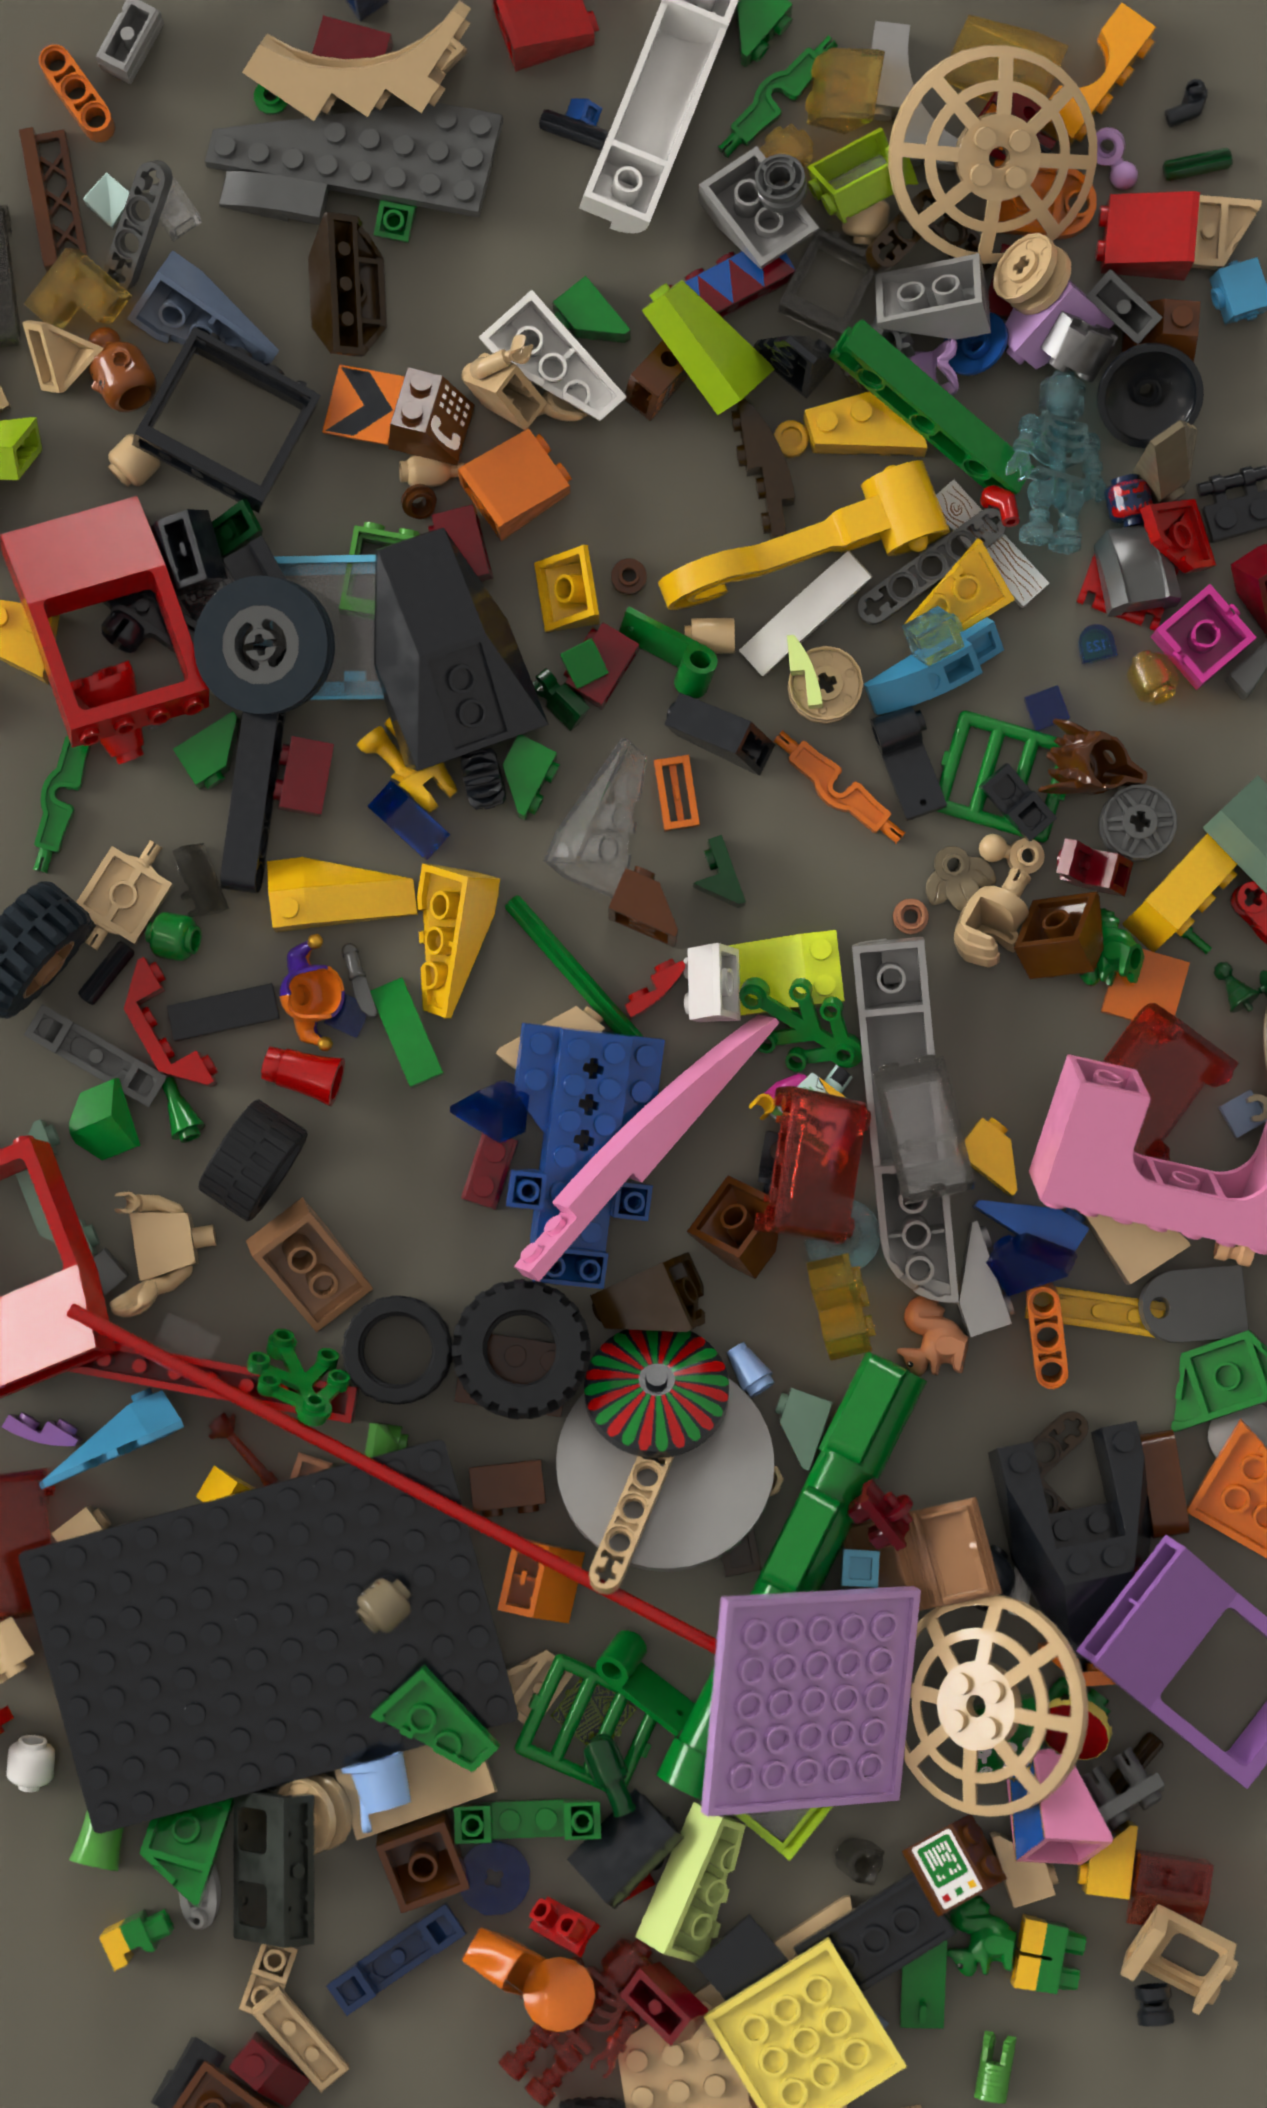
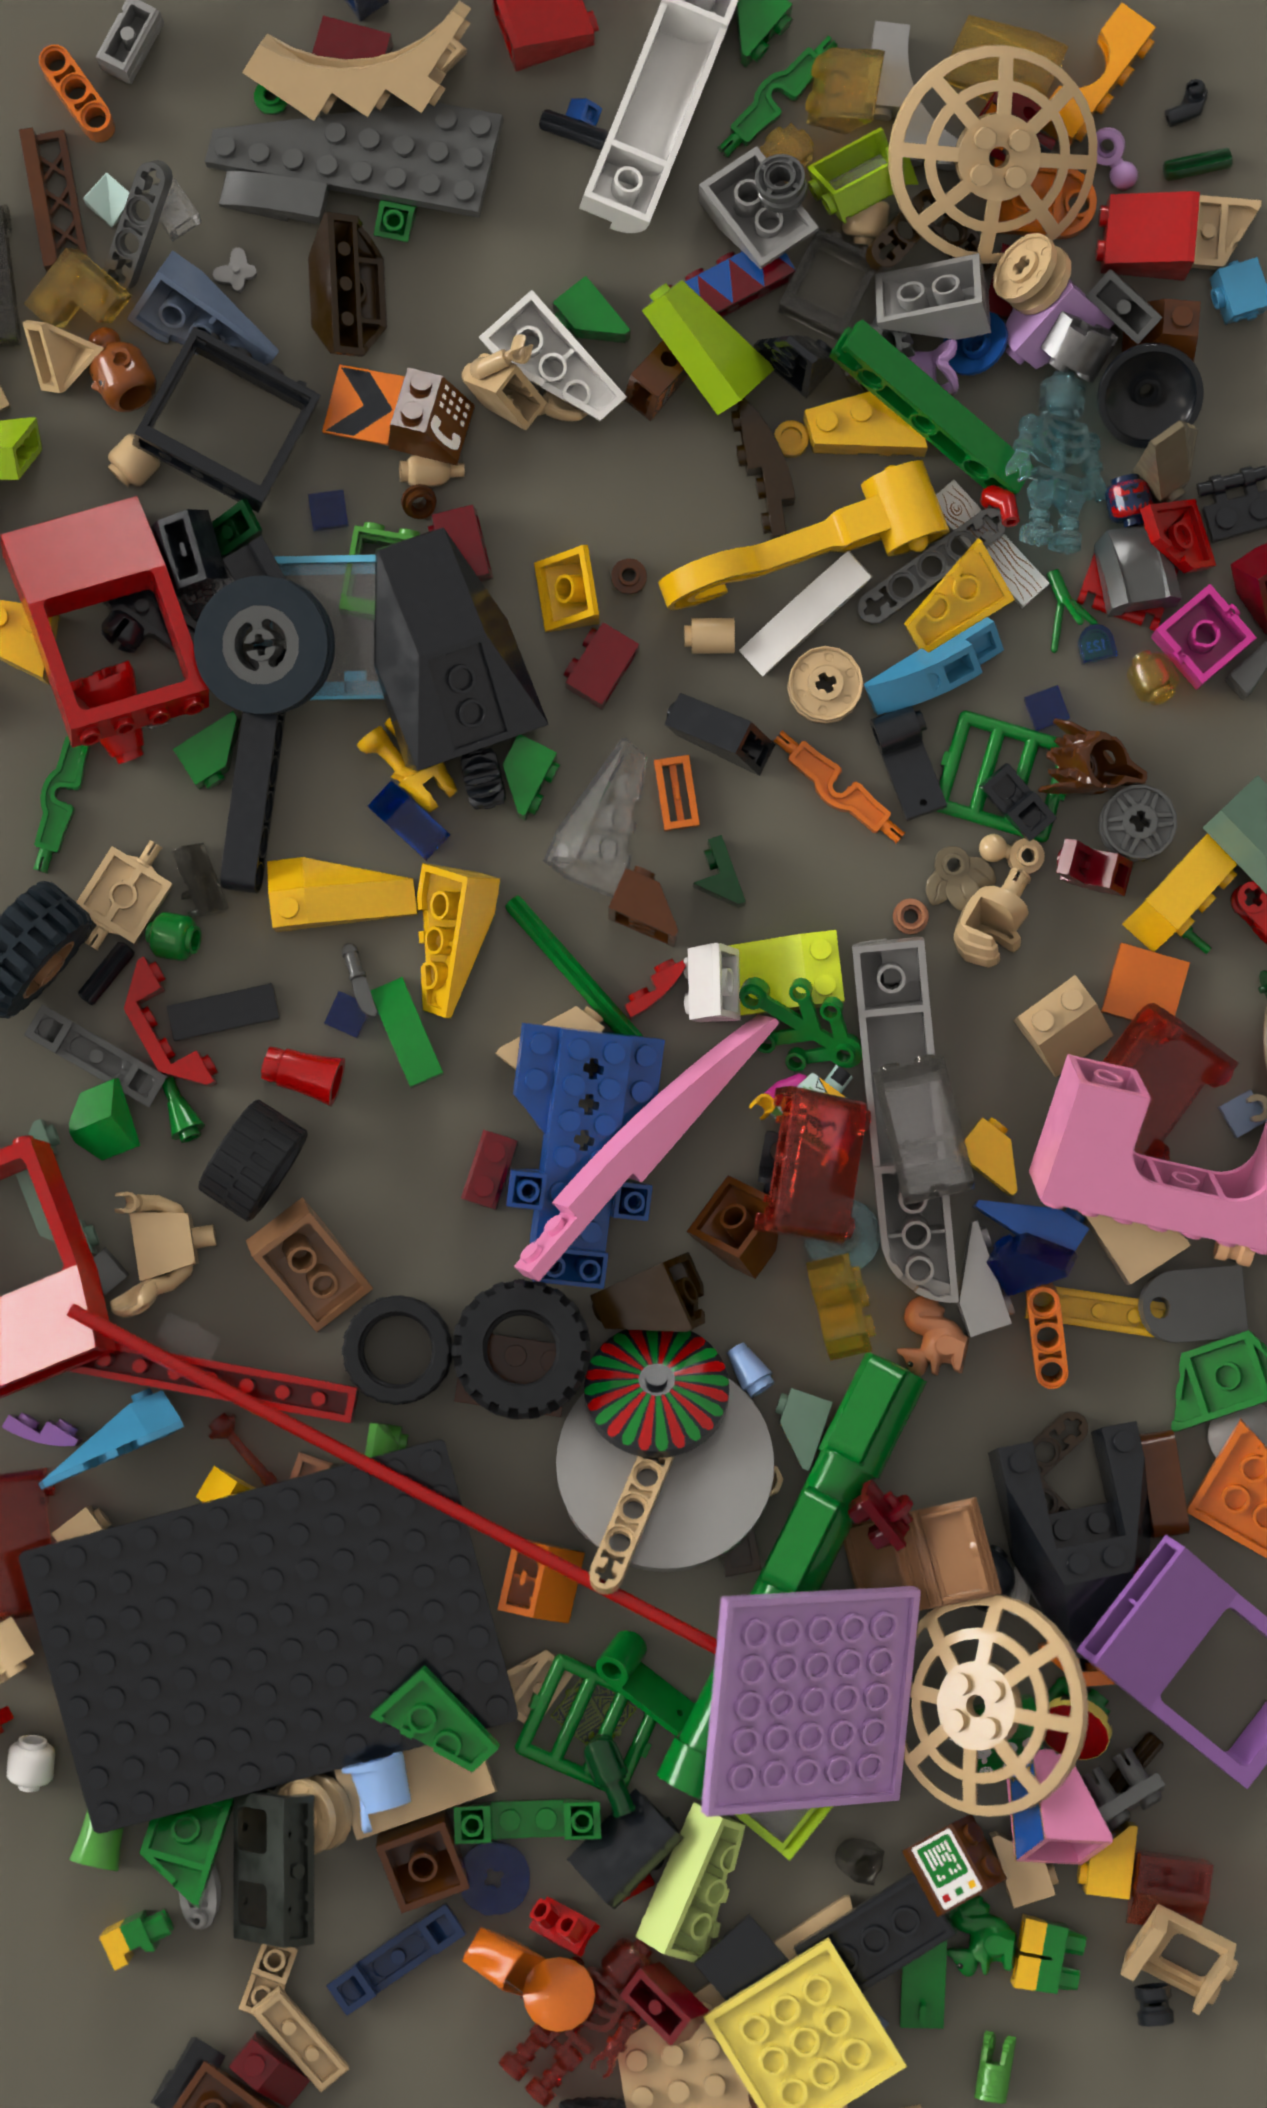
green plant [247,1328,350,1426] -> none
dark red brick [273,736,334,817] -> none
orange piece [279,934,345,1052] -> none
dark tan head [356,1578,411,1633] -> none
clear blue slope [450,1080,530,1143] -> none
orange slope [457,428,572,541] -> none
reddish brown brick [469,1459,546,1517] -> none
dark green plate [533,668,590,731] -> none
green slope [560,638,609,690] -> none
green door [619,607,718,698] -> none
yellowish green slope [787,635,823,710] -> none
medium azure tile [840,1548,880,1588] -> none
clear light blue brick [902,606,964,667] -> none
reddish brown slope [1014,892,1104,979] -> none
green animal [1079,908,1145,987] -> none
dark green piece [1213,962,1260,1013] -> none
none -> light grey piece [213,247,257,293]
none -> clear blue tile [308,489,349,532]
none -> tan slope [1013,975,1114,1078]
none -> green plant [1046,569,1098,653]

